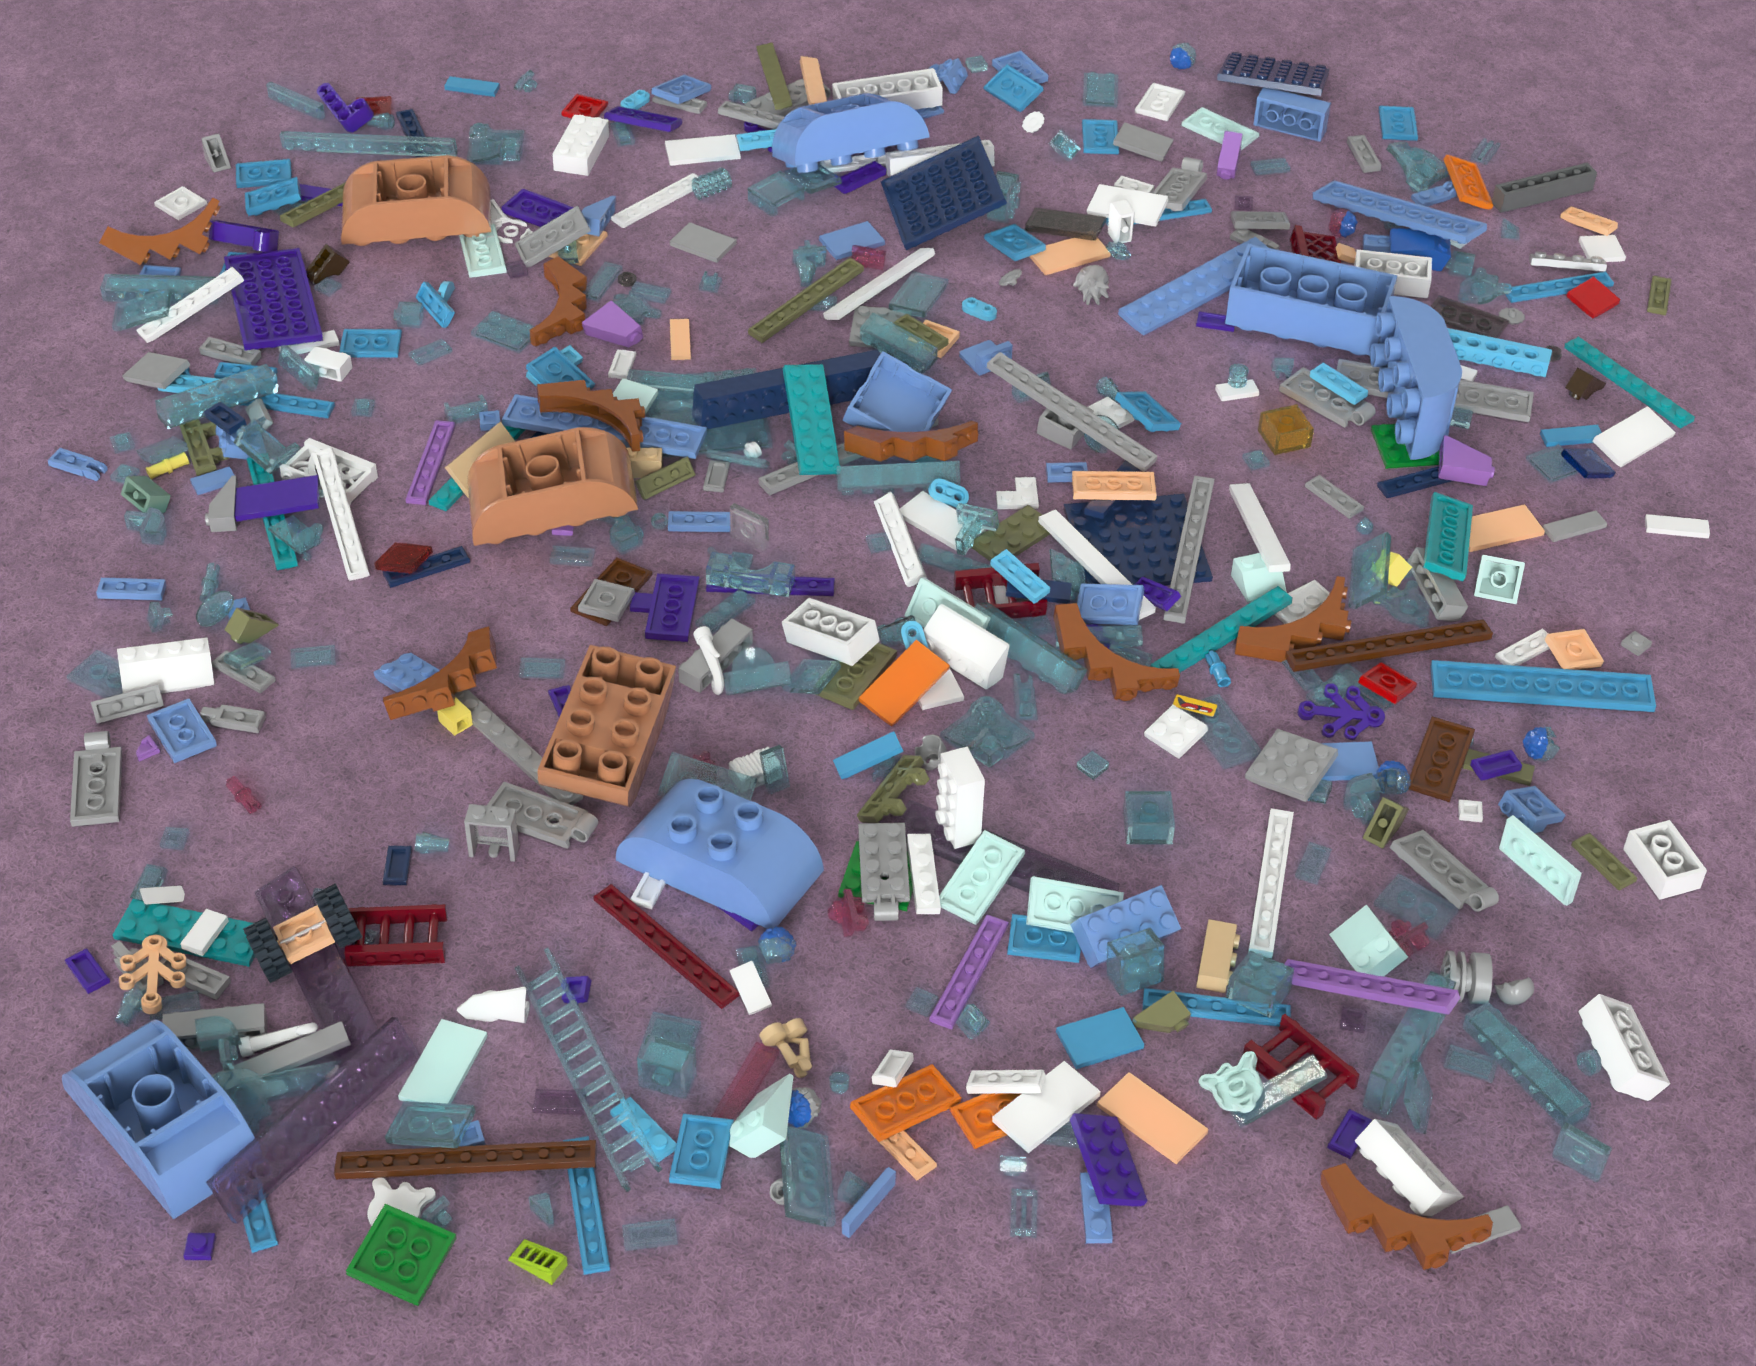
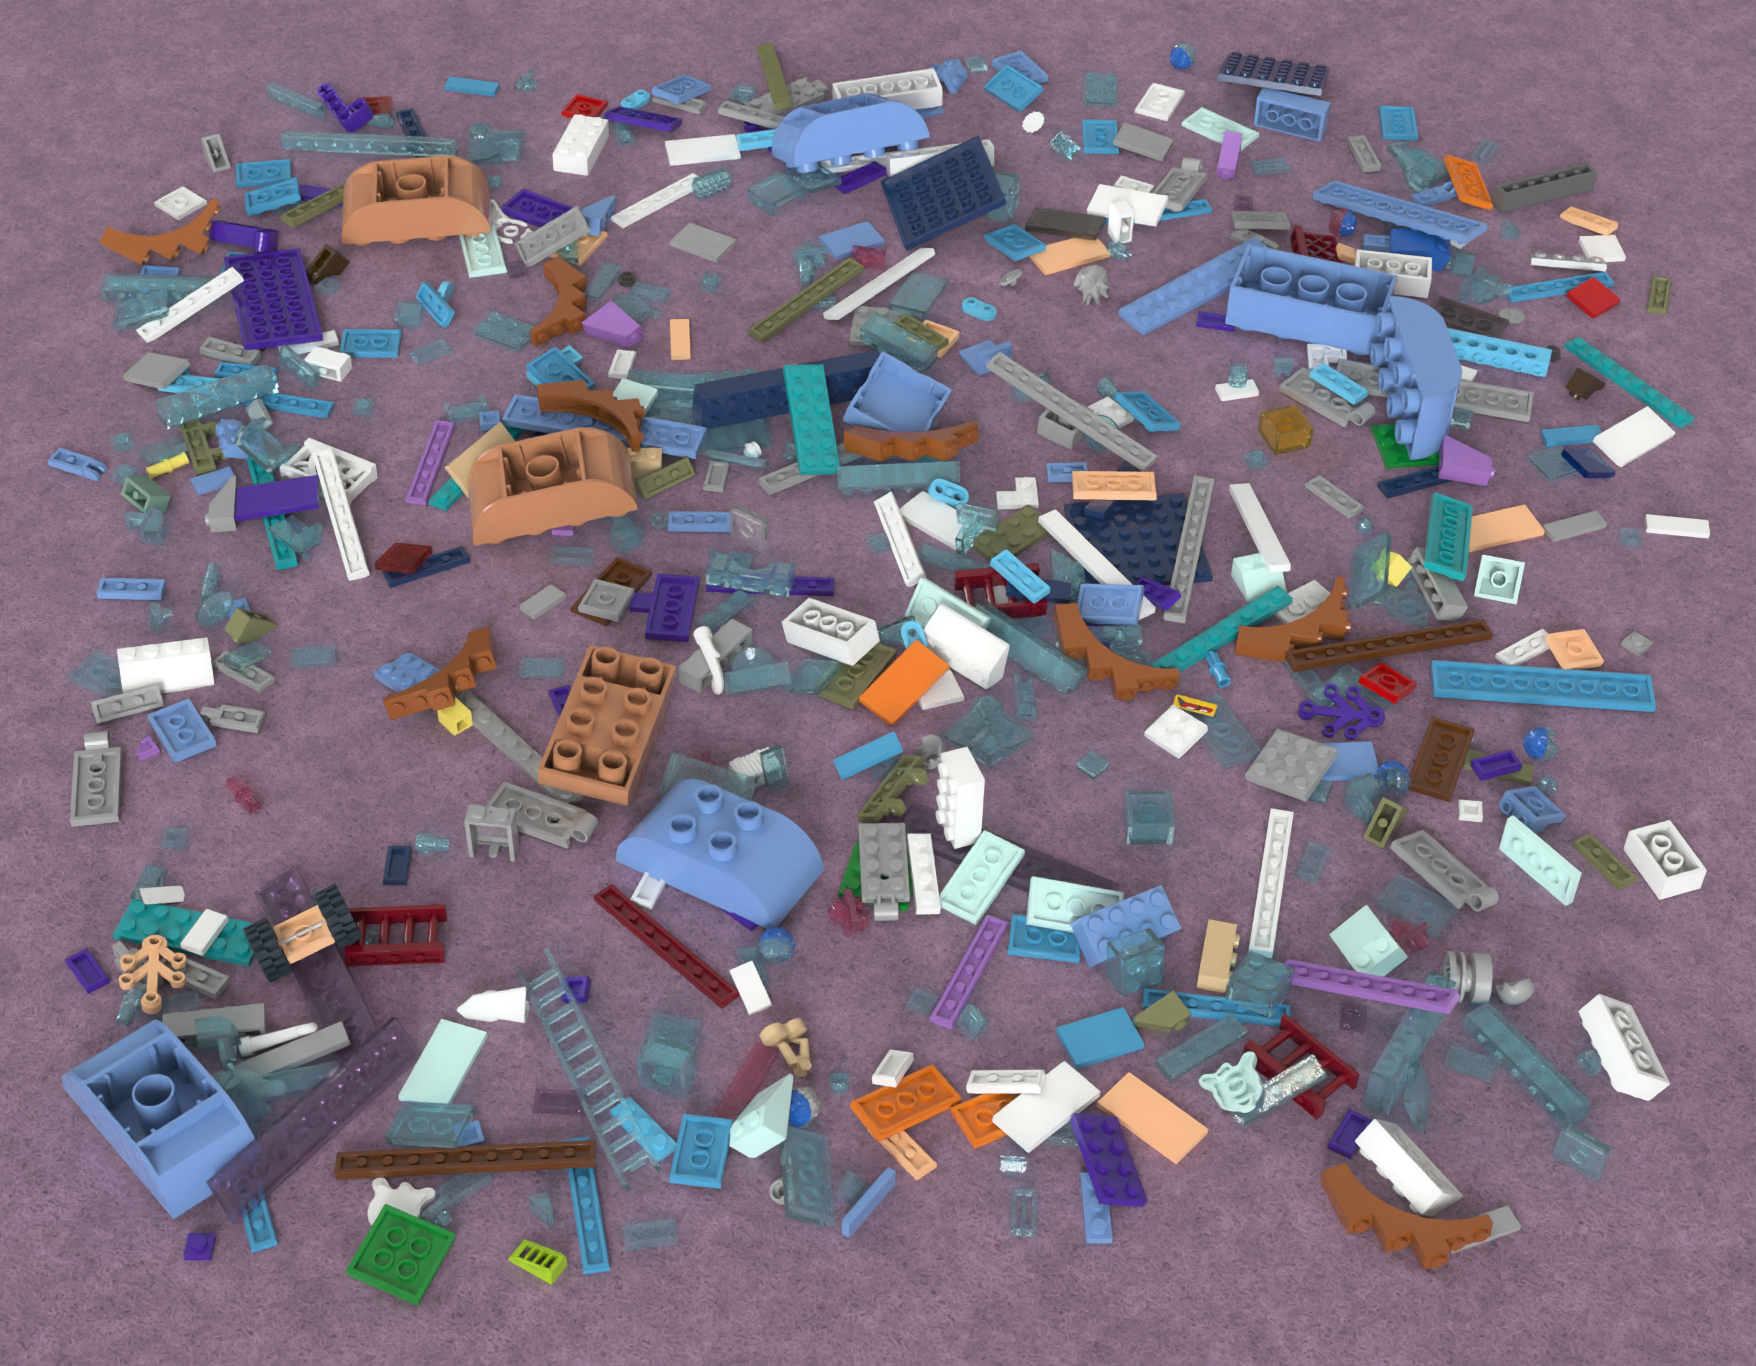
dark blue plate [204,401,247,435] -> none
light nougat tile [800,56,827,105] -> none
none -> clear light blue tile [435,1172,493,1210]
none -> clear light blue hinge [486,175,502,189]
none -> light grey tile [519,584,566,620]
none -> clear light blue plate [1155,1014,1247,1082]
none -> white plate [1306,344,1347,371]
none -> clear light blue hinge [1538,776,1558,795]
none -> clear light blue tile [1619,528,1643,547]

